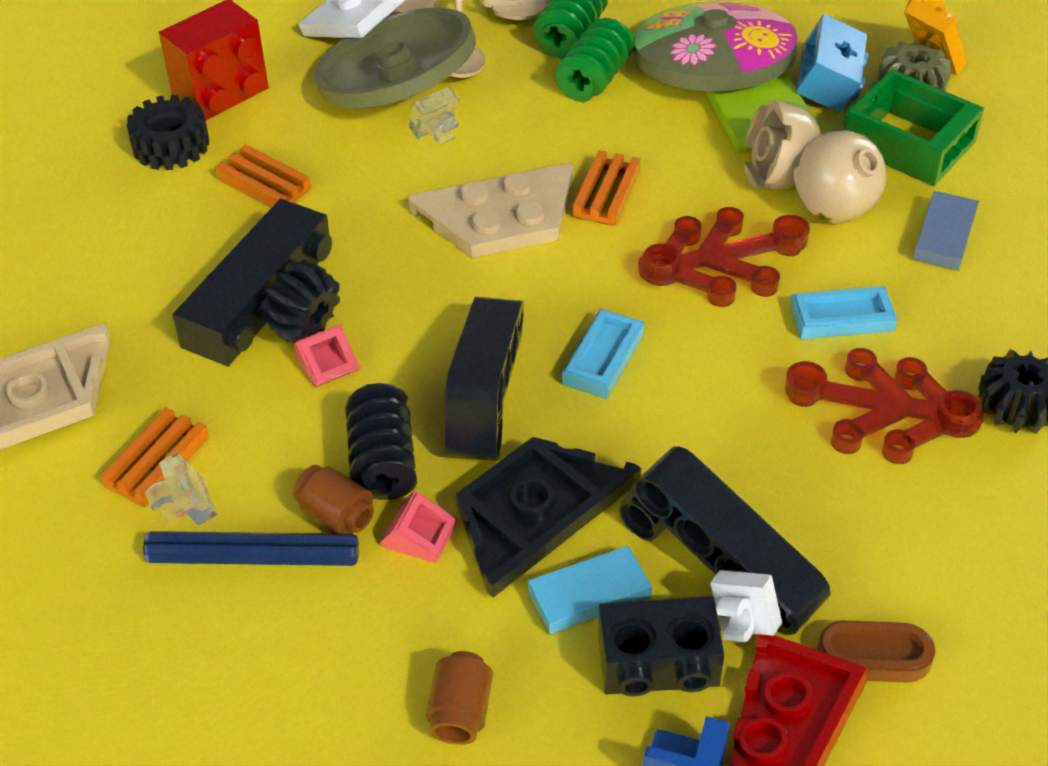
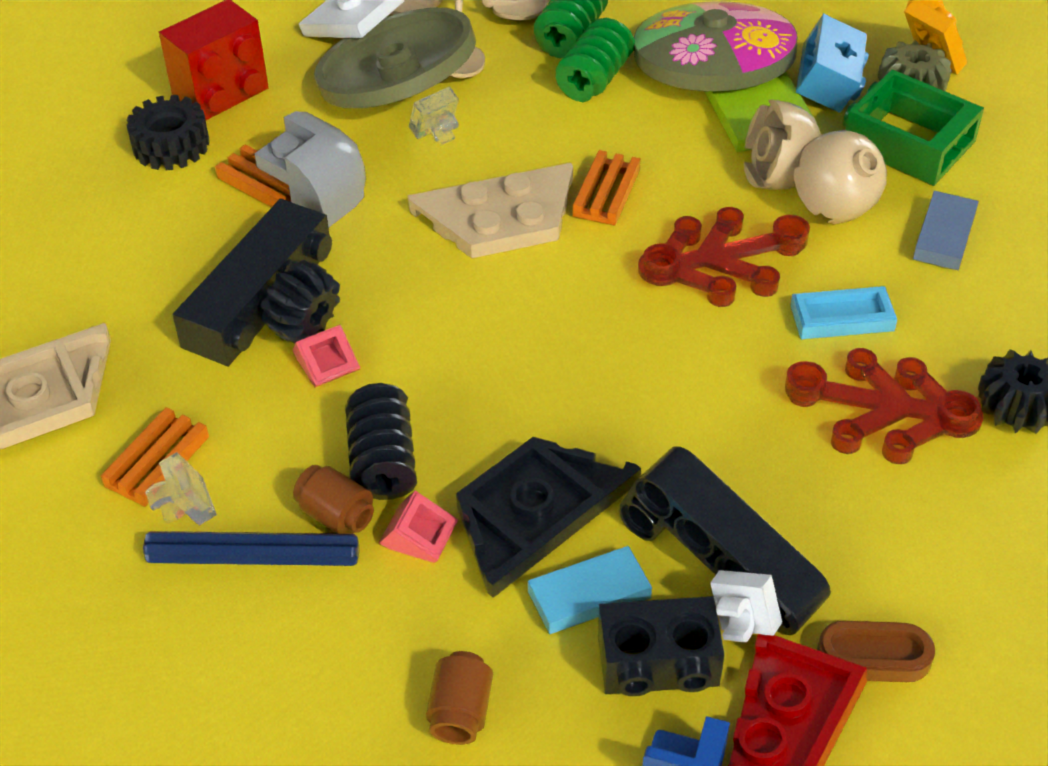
black beam [445,296,524,461] -> none
medium azure tile [562,308,645,399] -> none
none -> light grey brick [255,111,366,227]

